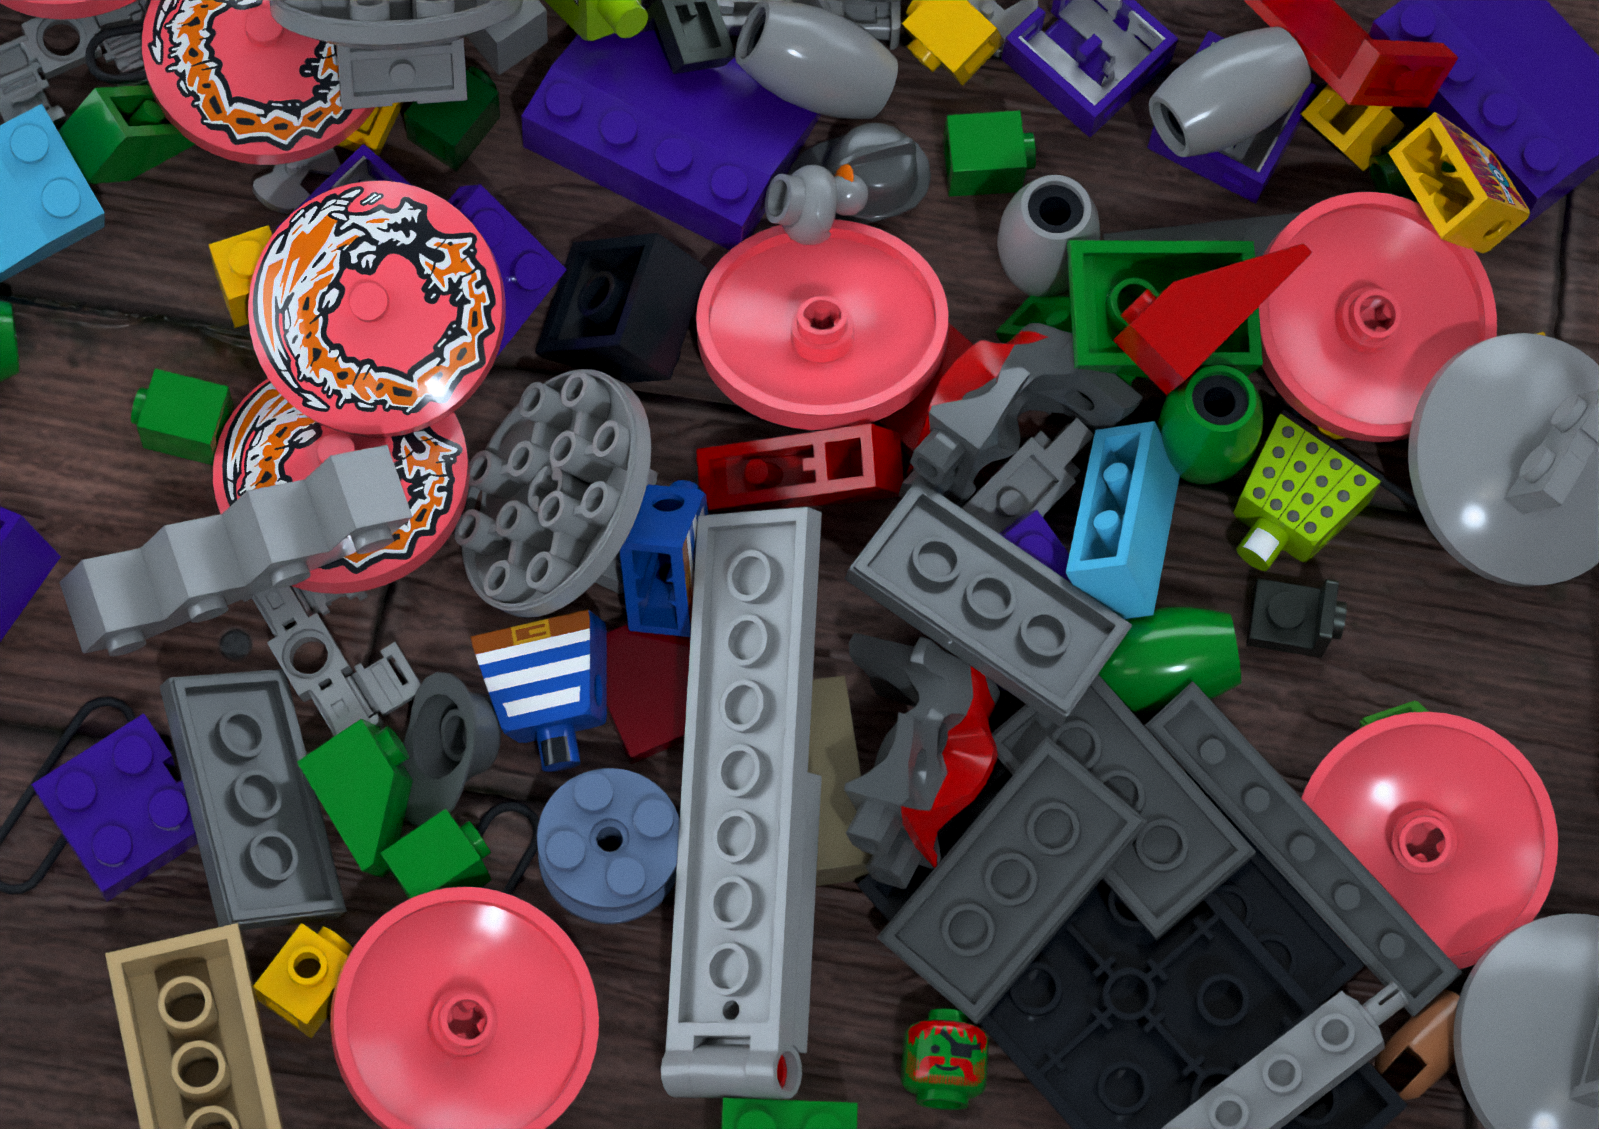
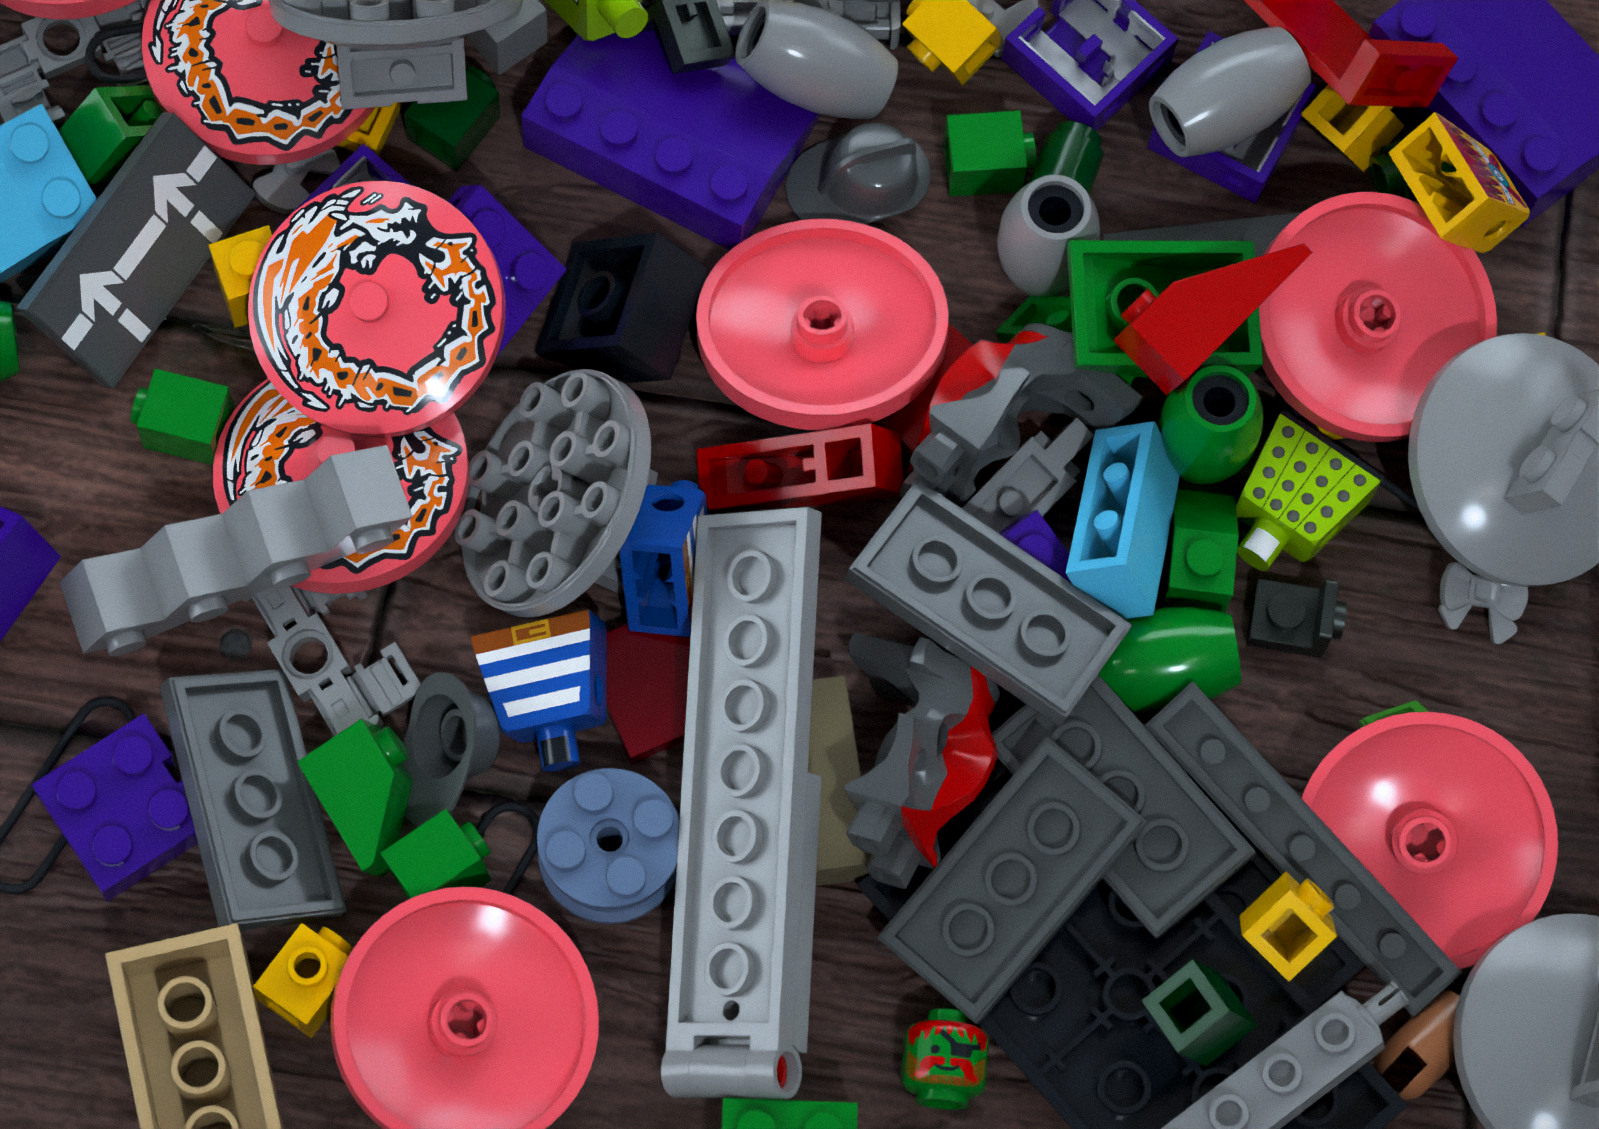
light grey animal [765,164,868,245] -> none
none -> dark grey tile [16,112,256,389]
none -> dark green brick [1029,121,1104,195]
none -> dark green brick [1142,959,1257,1066]
none -> green slope [1160,489,1239,613]
none -> yellow brick [1239,871,1337,981]
none -> light grey piece [1438,562,1529,644]

